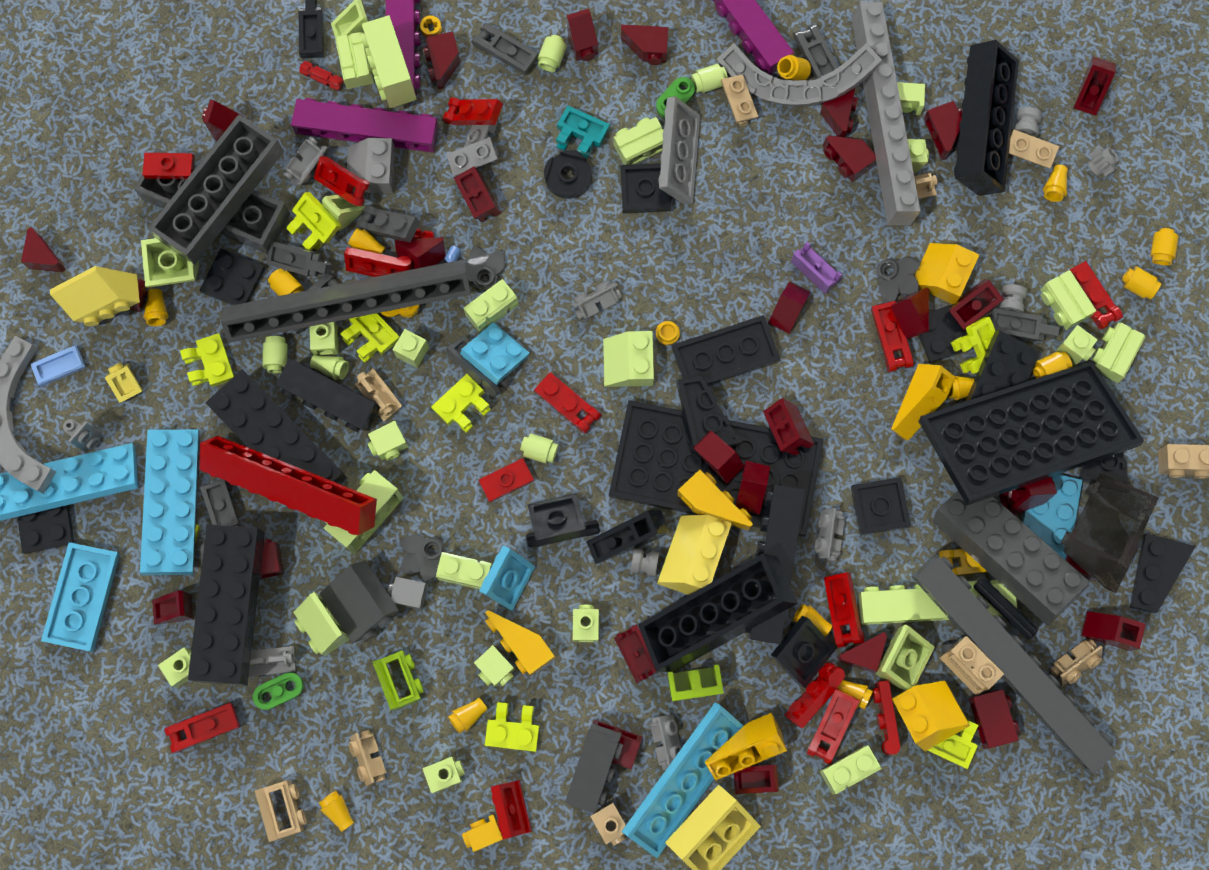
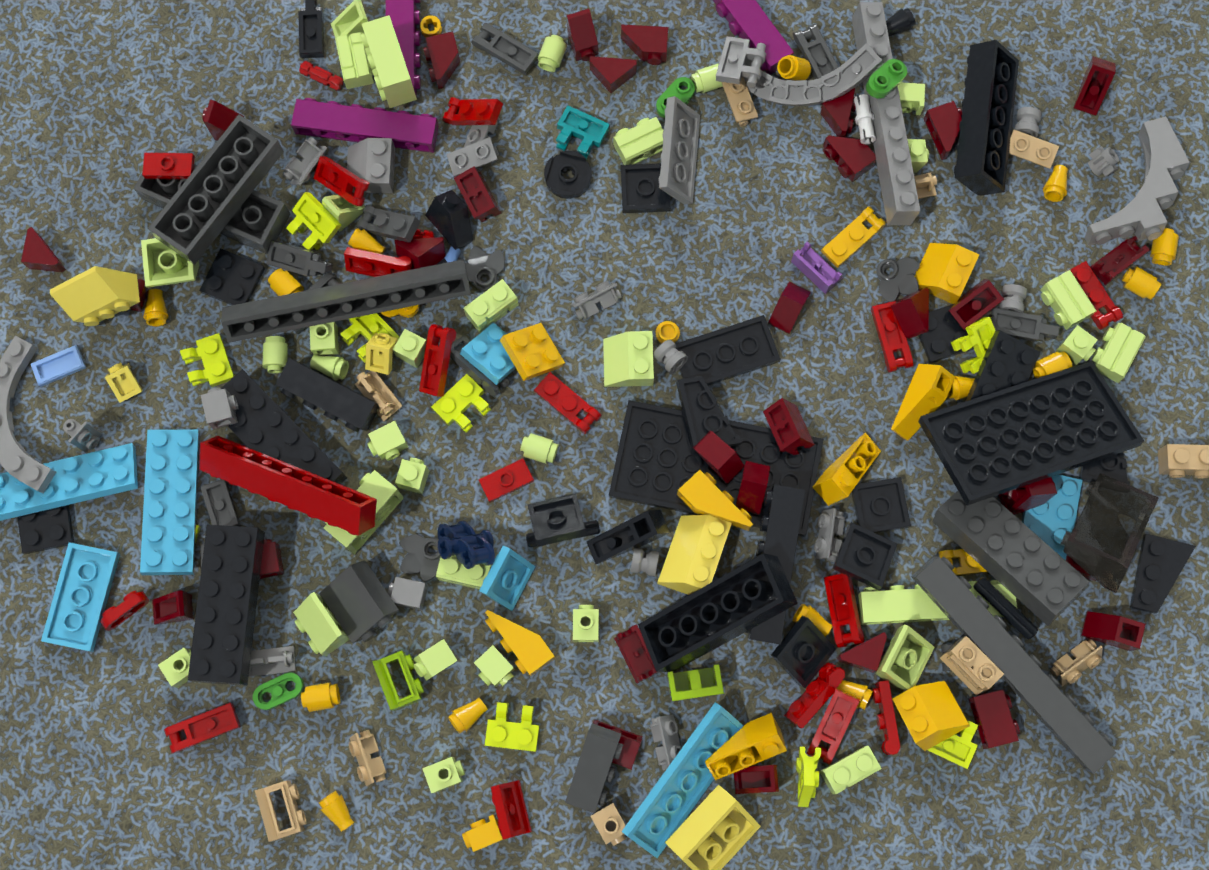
none -> red plate [100,591,149,631]
none -> light grey brick [200,387,238,429]
none -> yellow brick [301,682,341,712]
none -> light yellow bracket [365,333,398,375]
none -> yellowish green brick [395,458,429,494]
none -> yellowish green brick [413,639,457,681]
none -> red plate [419,324,456,397]
none -> black slope [425,190,474,250]
none -> dark blue axle [438,521,495,569]
none -> yellow plate [500,323,565,381]
none -> dark red slope [589,56,637,93]
none -> light grey wheel [653,339,688,374]
none -> light grey plate [716,36,766,88]
none -> neon yellow plate [796,747,821,807]
none -> yellow slope [813,433,881,506]
none -> yellow plate [821,206,886,268]
none -> black plate [832,522,897,590]
none -> white pin [854,94,876,144]
none -> bright green plate [866,59,907,99]
none -> black cone [886,8,916,36]
none -> light grey arch [1084,117,1190,246]
none -> dark red hinge [1090,236,1150,286]

